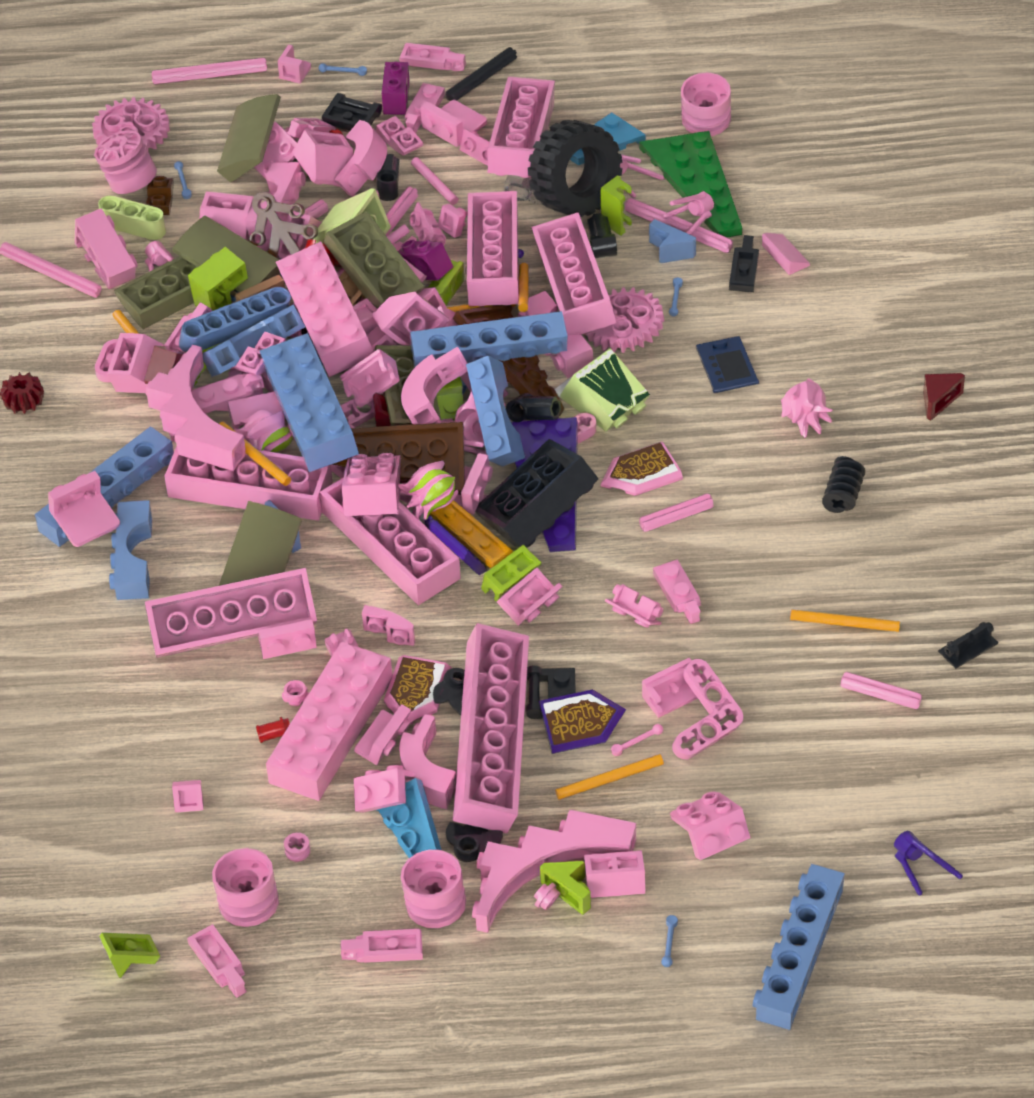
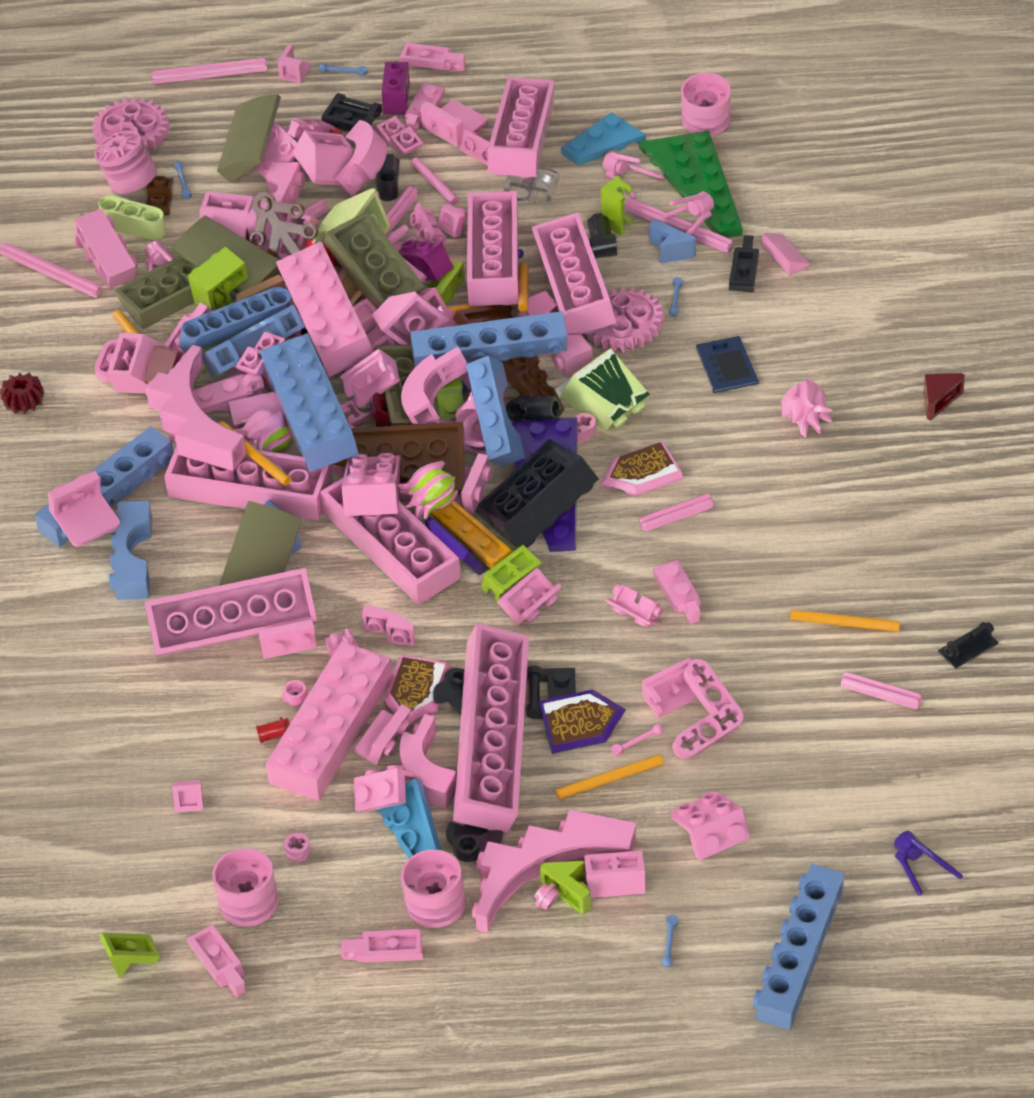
black axle [446,47,517,101] -> none
black tyre [528,120,623,217] -> none
black piece [822,456,866,513] -> none

